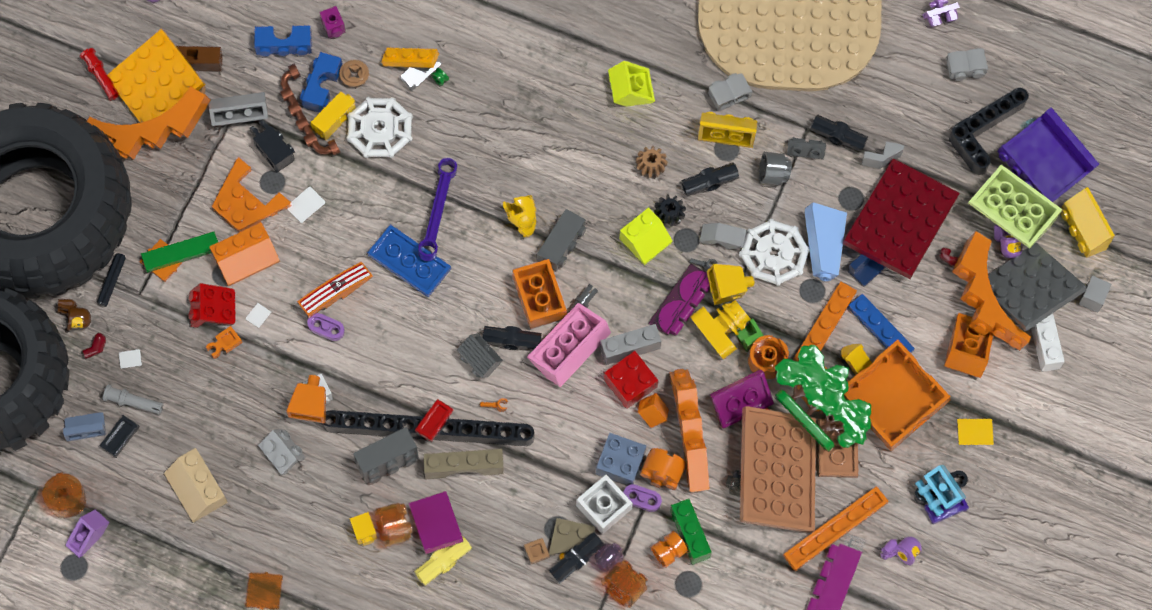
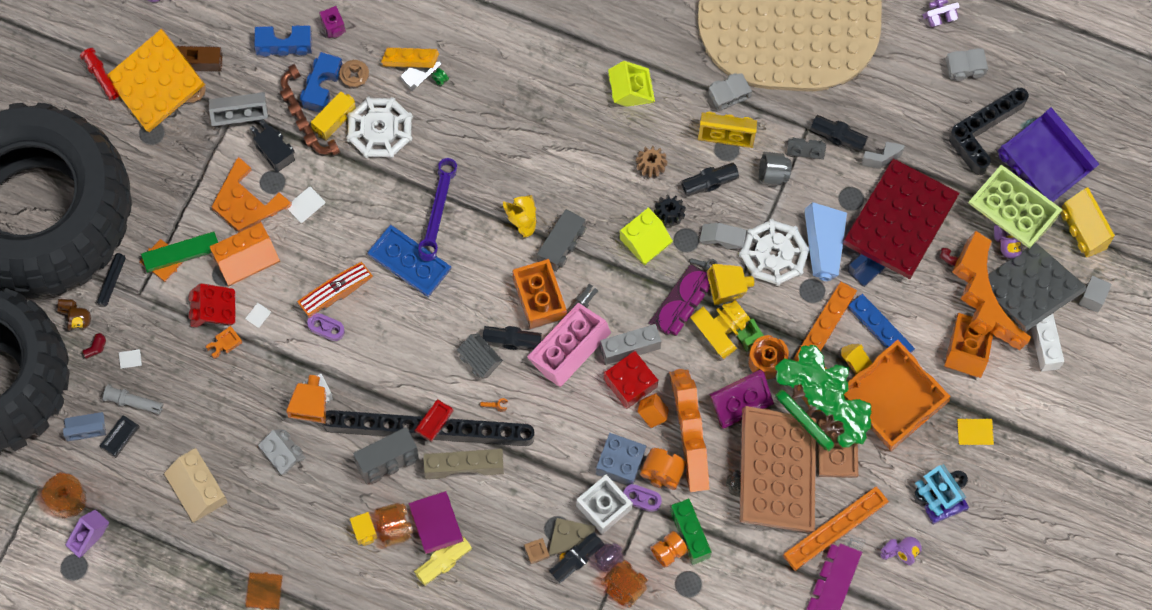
orange arch [87,87,211,160] -> none

